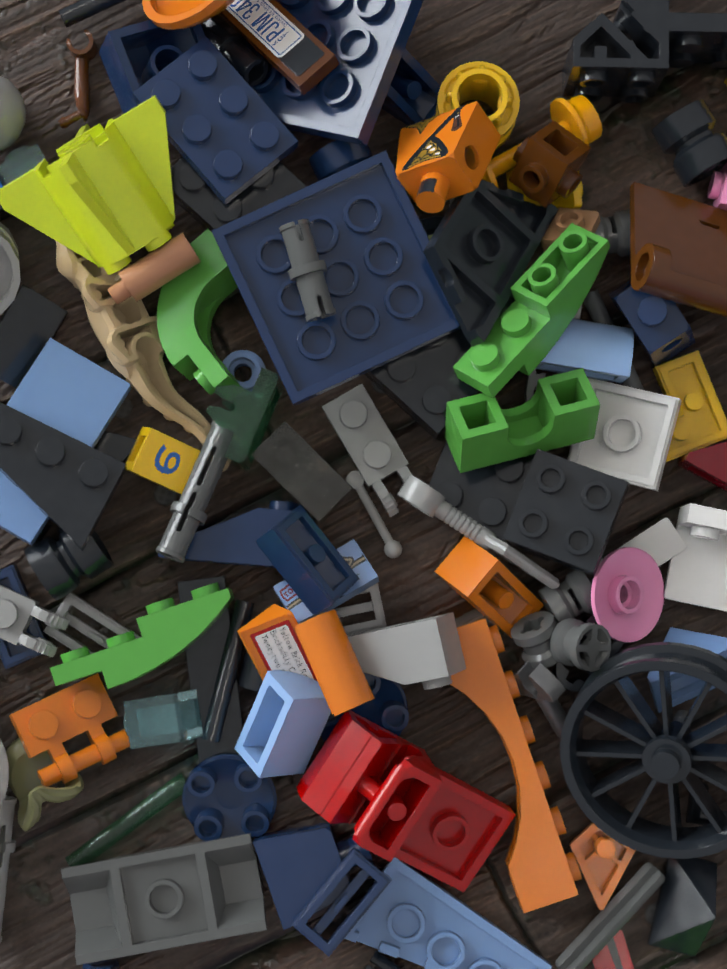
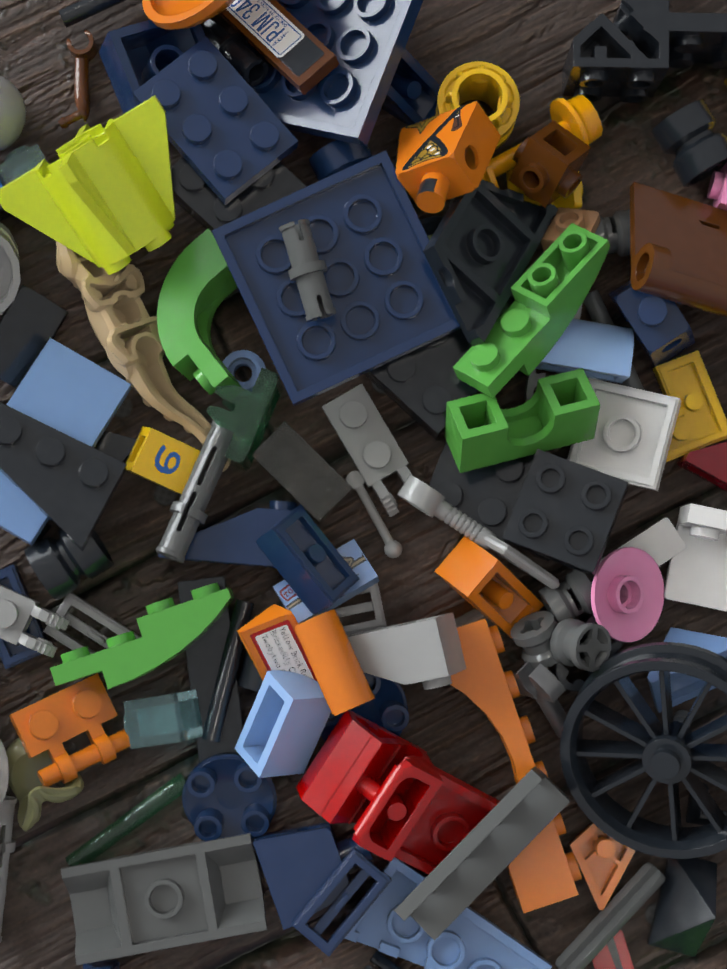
nougat cylinder [107,232,201,305] -> none
none -> dark grey fence [394,766,571,941]

